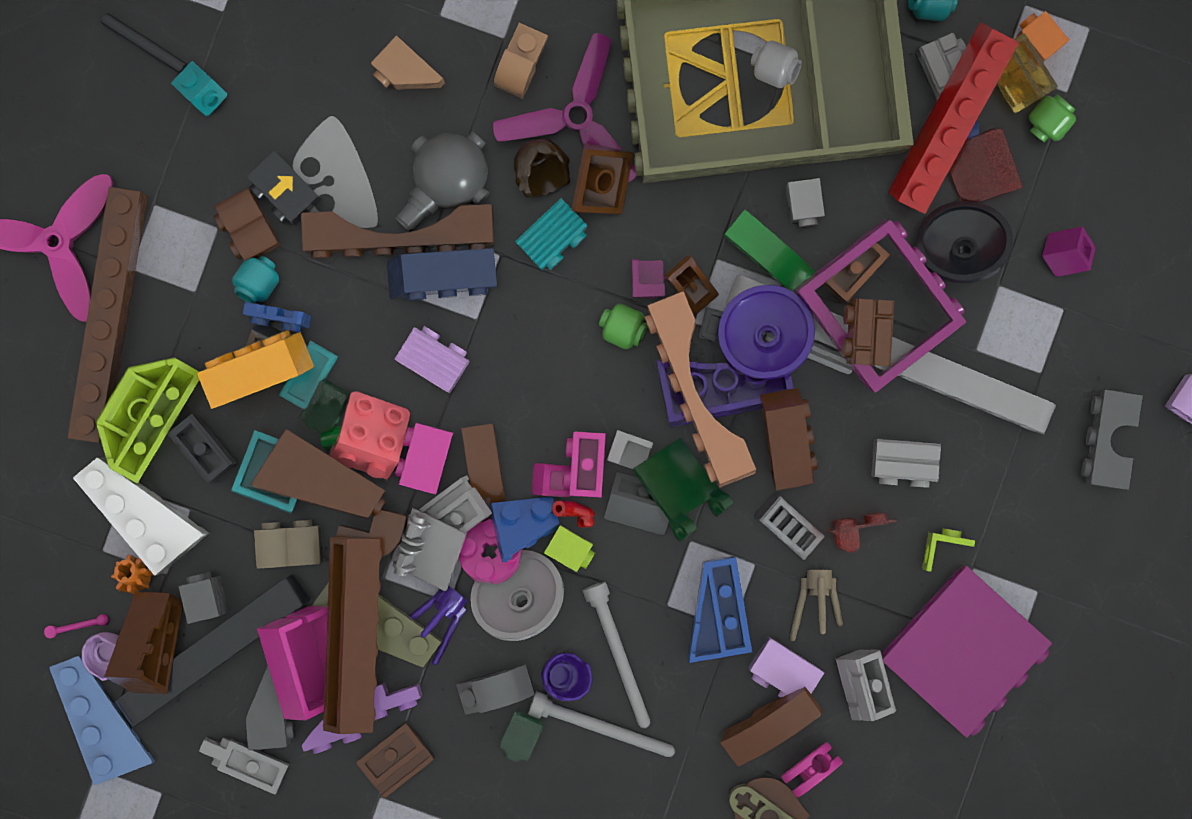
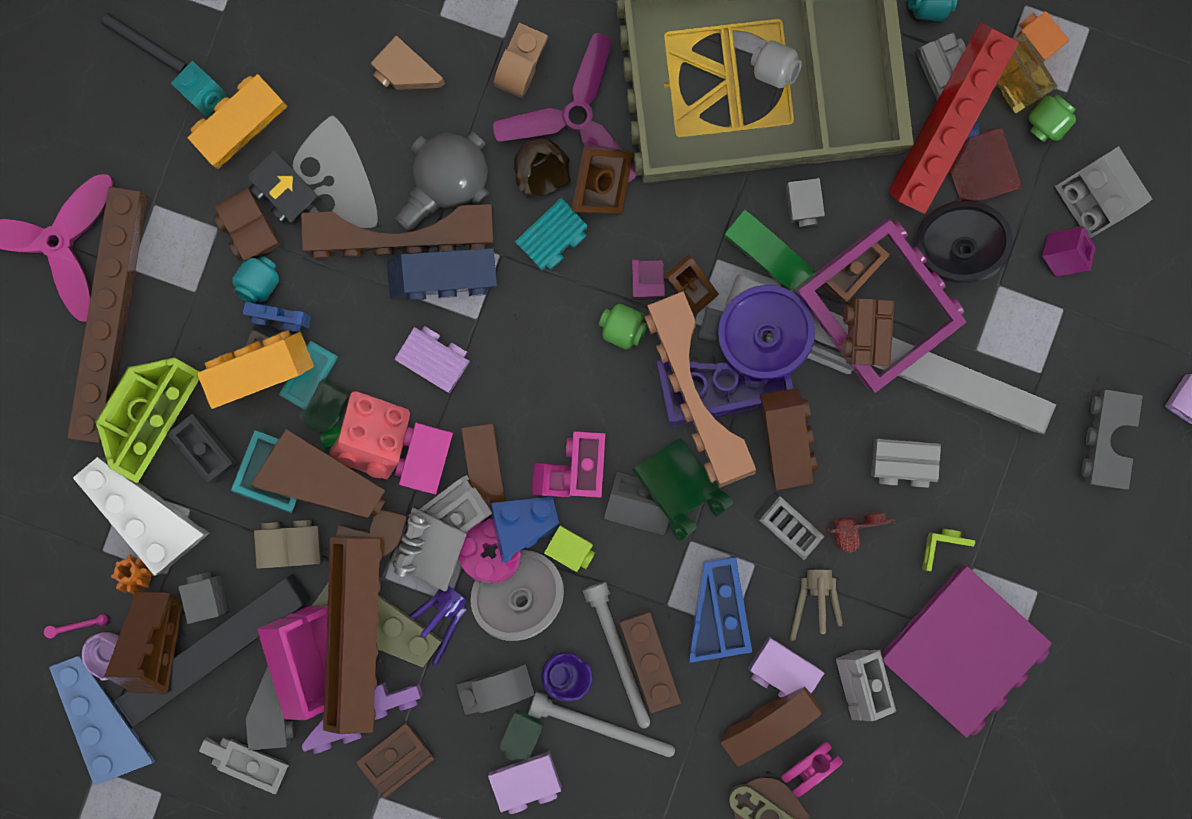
red arm [552,501,595,527] -> none
light grey panel [607,430,653,469] -> none
none -> light orange brick [187,74,287,169]
none -> lavender brick [488,751,562,814]
none -> reddish brown brick [620,610,681,713]
none -> light grey slope [1055,146,1153,238]

